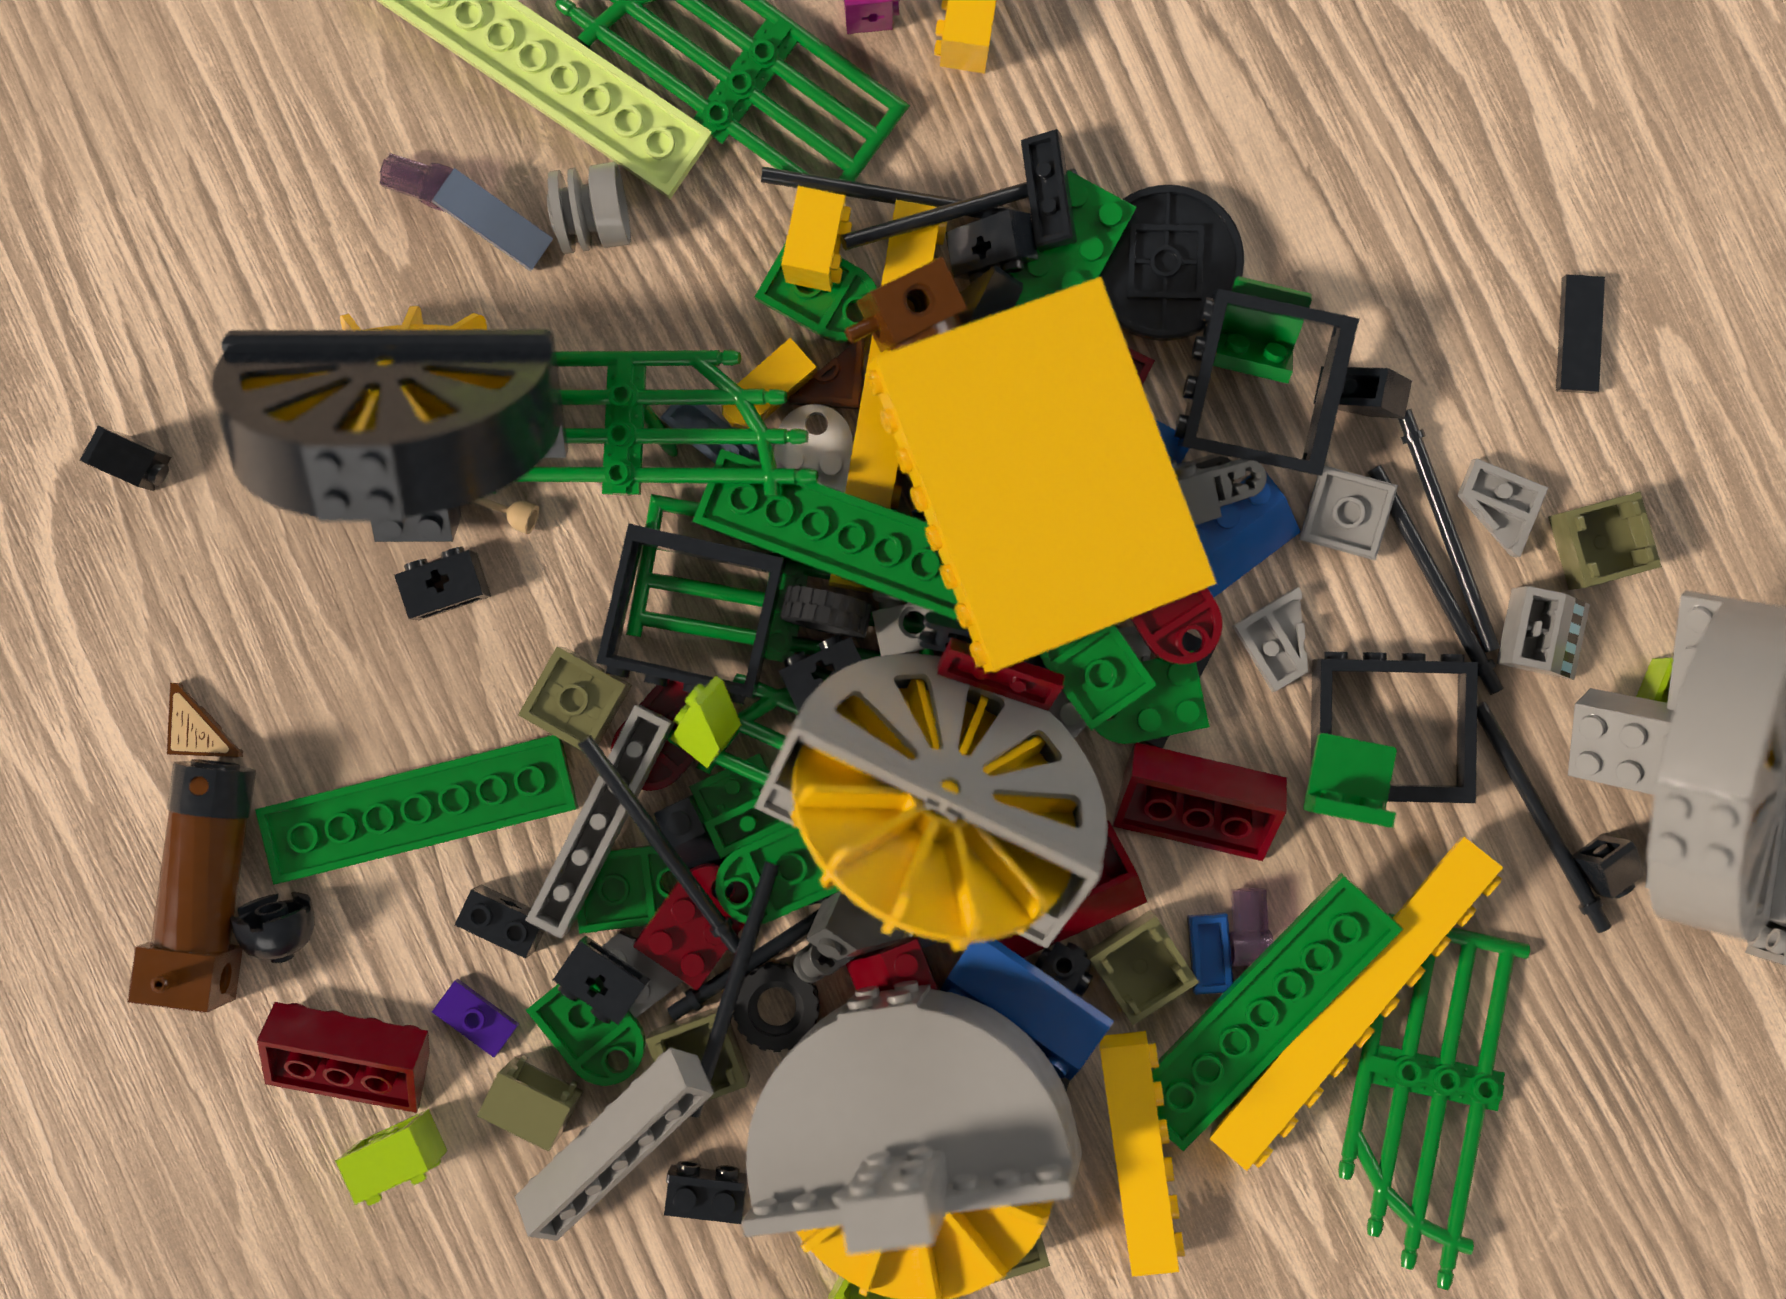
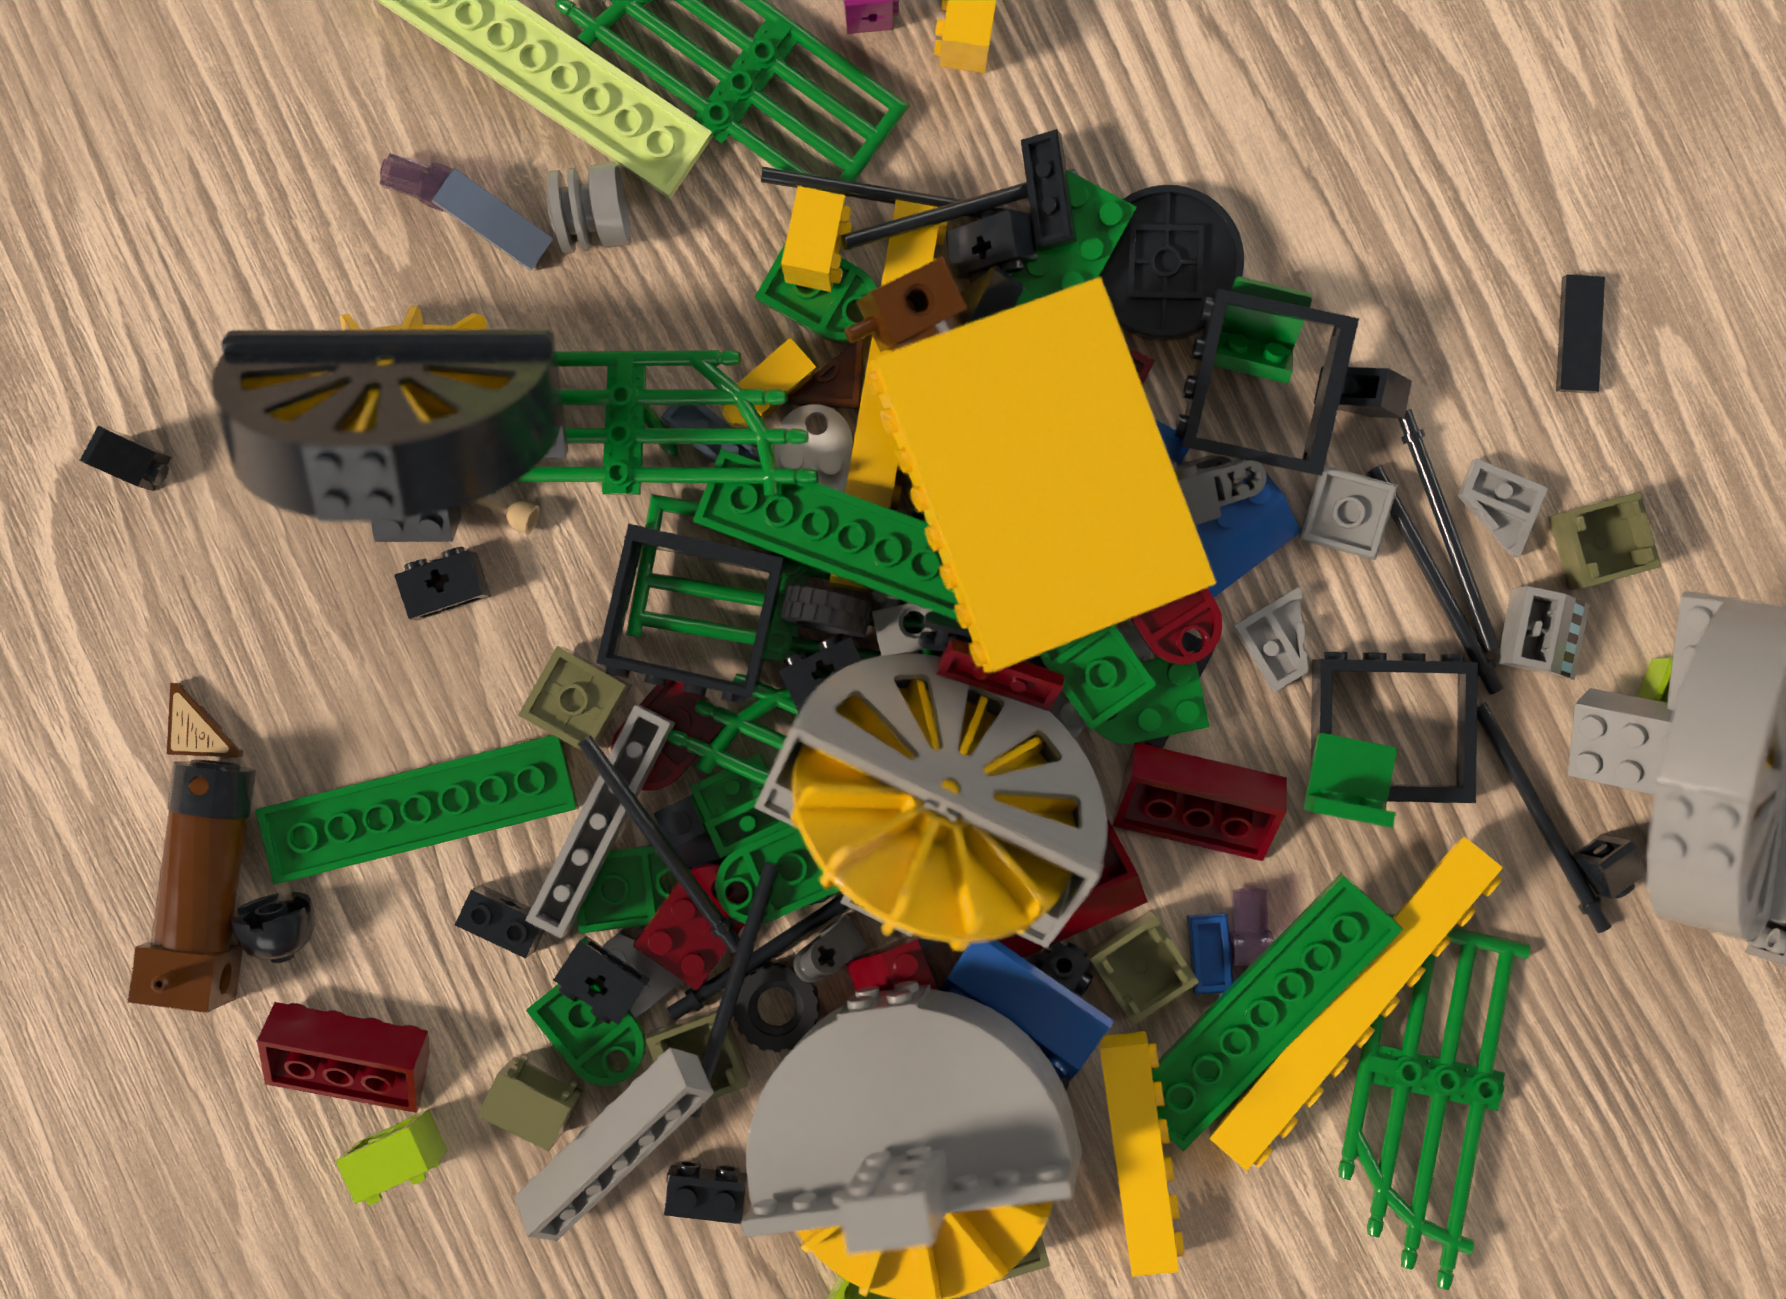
dark purple plate [432,978,519,1058] -> none
lime slope [670,676,741,768] -> none
dark grey slope [806,890,905,961] -> none

